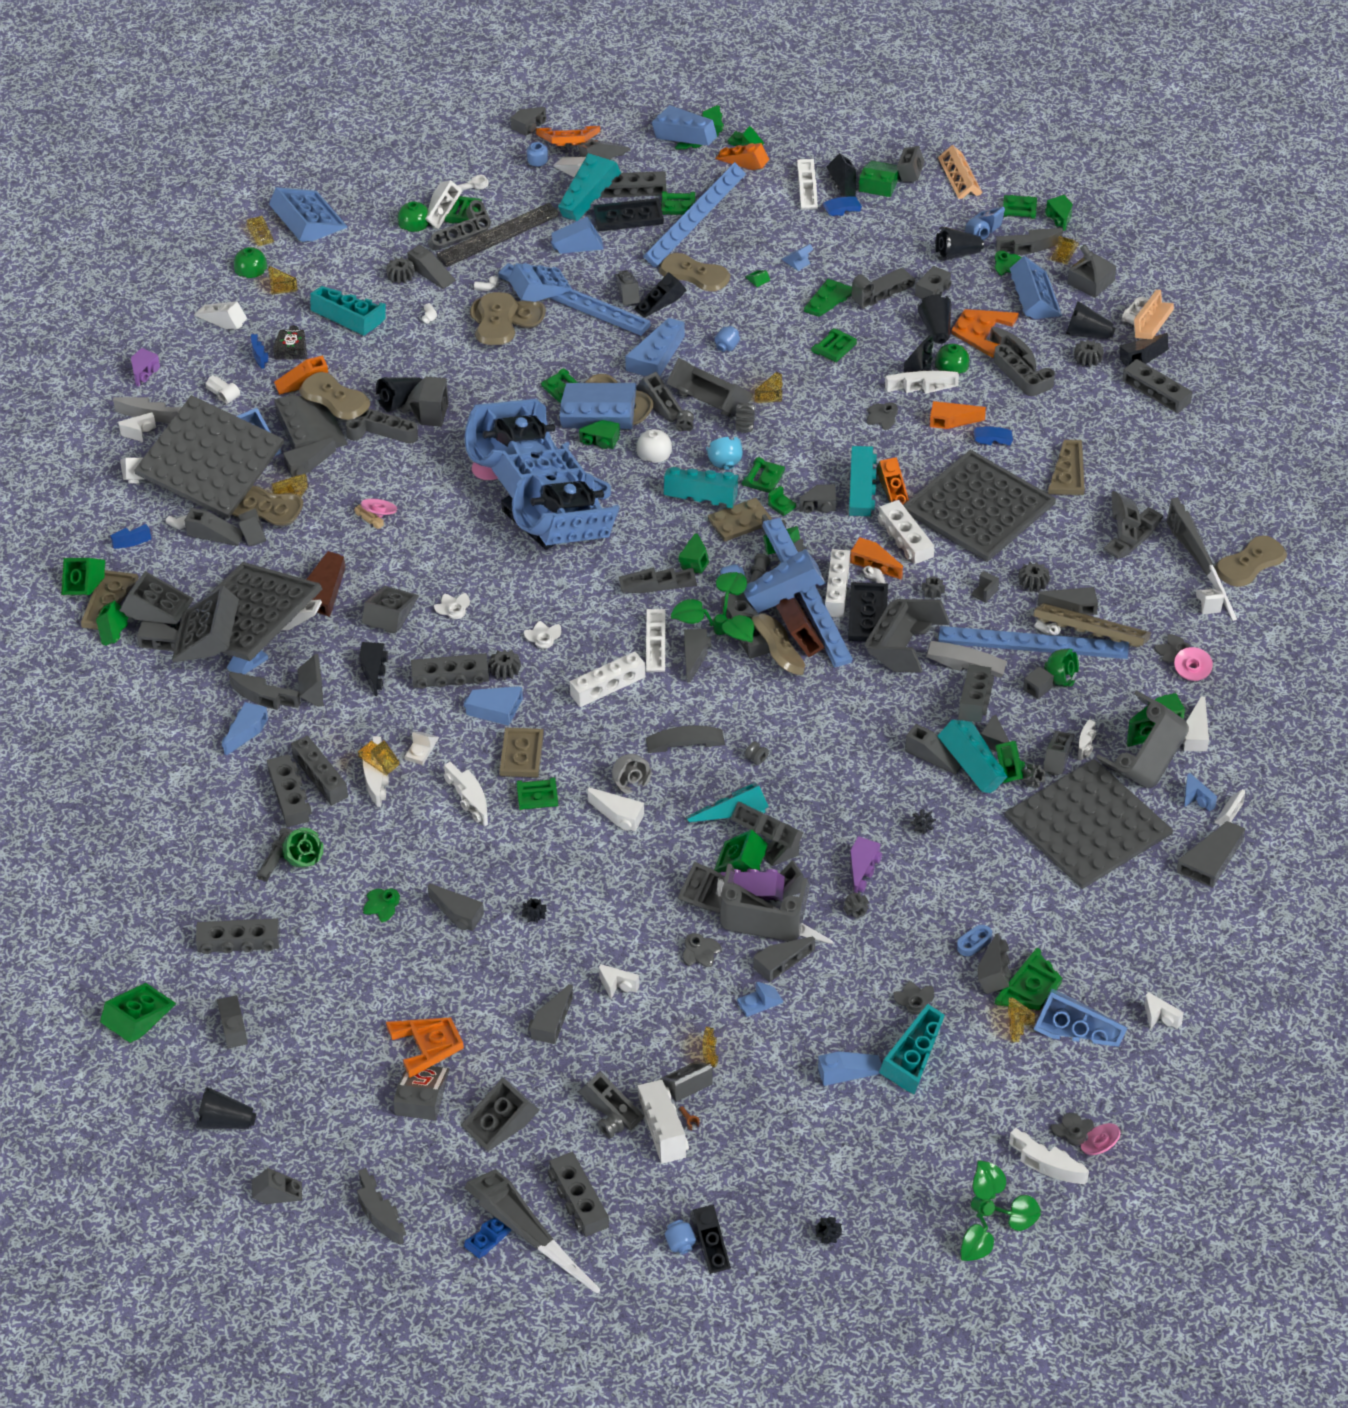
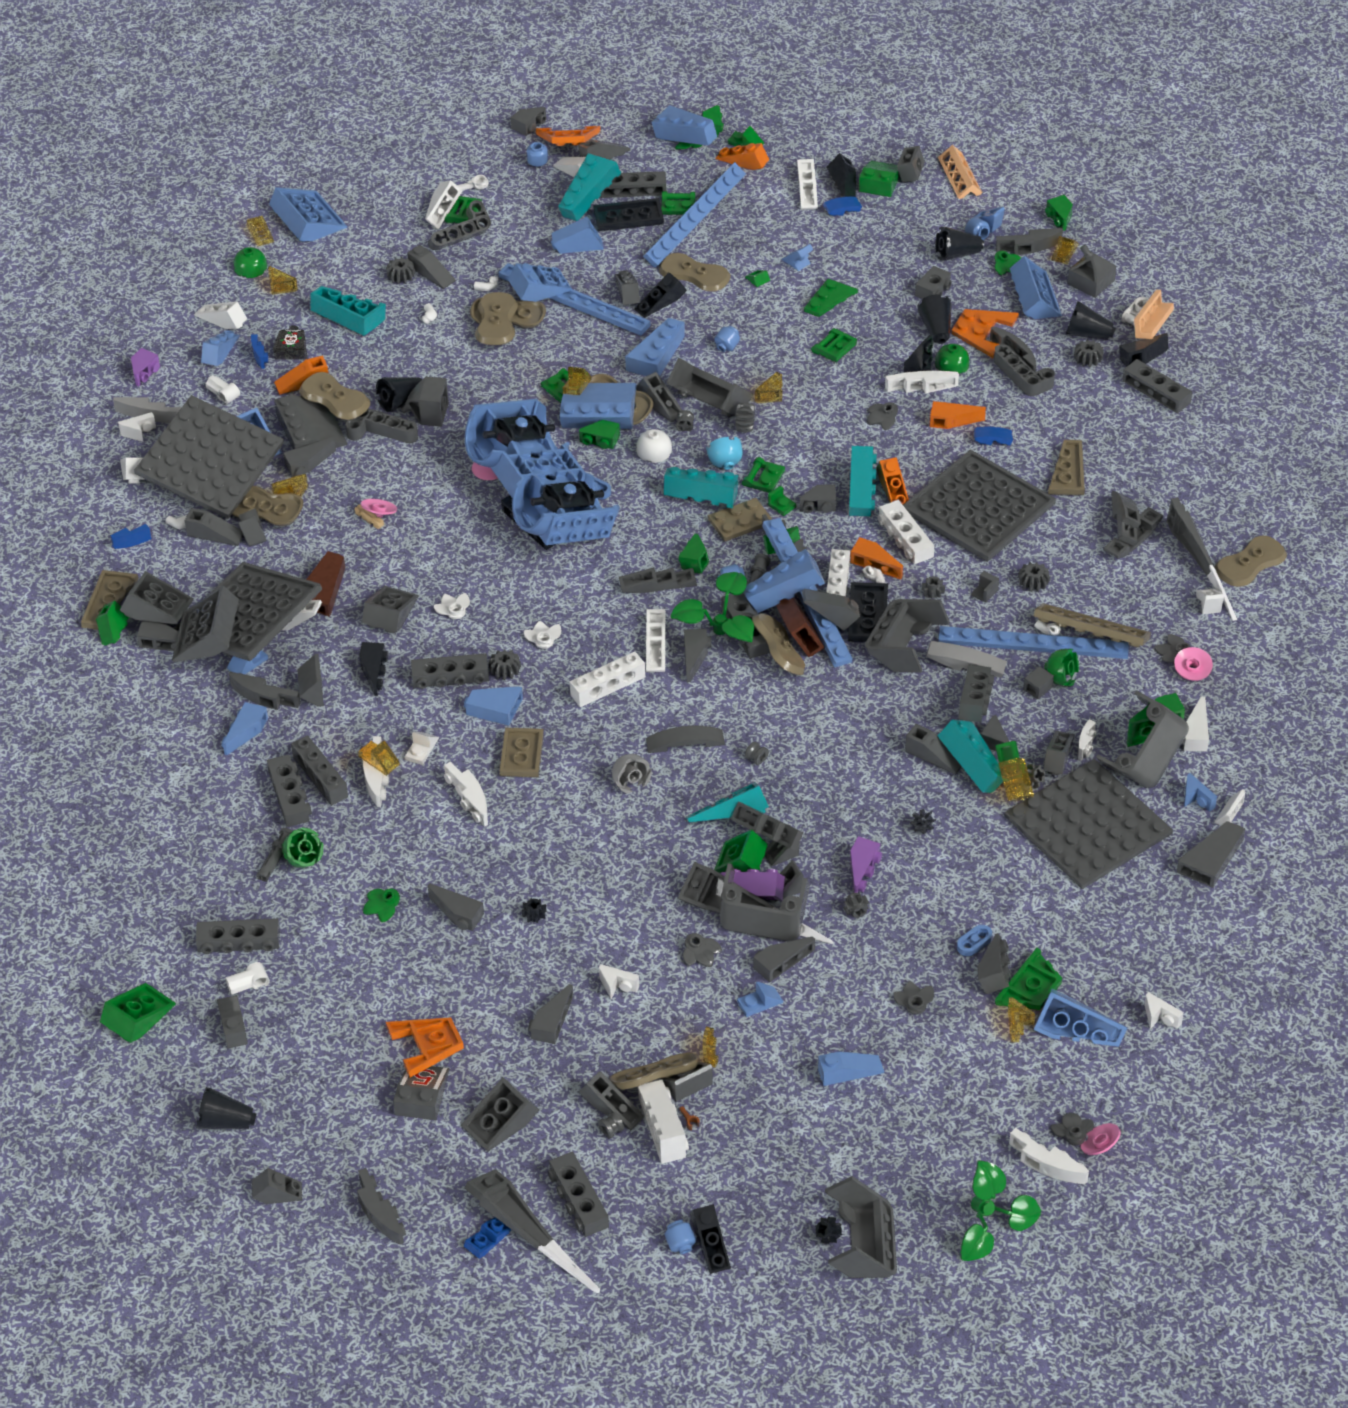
green slope [61,558,106,595] -> none
green cylinder [398,201,430,232] -> none
clear smoke plate [437,203,558,267] -> none
green plate [516,777,558,810] -> none
white slope [588,787,644,831] -> none
dark grey beam [852,268,915,309] -> none
teal wedge [879,1004,945,1095] -> none
green plate [1003,195,1037,219] -> none
dark grey slope [1038,587,1098,615] -> none
none -> medium blue slope [201,330,240,366]
none -> white piece [225,962,270,994]
none -> clear yellow slope [563,367,592,395]
none -> dark tan plate [609,1052,699,1089]
none -> dark grey slope [802,589,860,631]
none -> dark grey windscreen [825,1176,897,1278]
none -> clear yellow brick [998,758,1034,802]

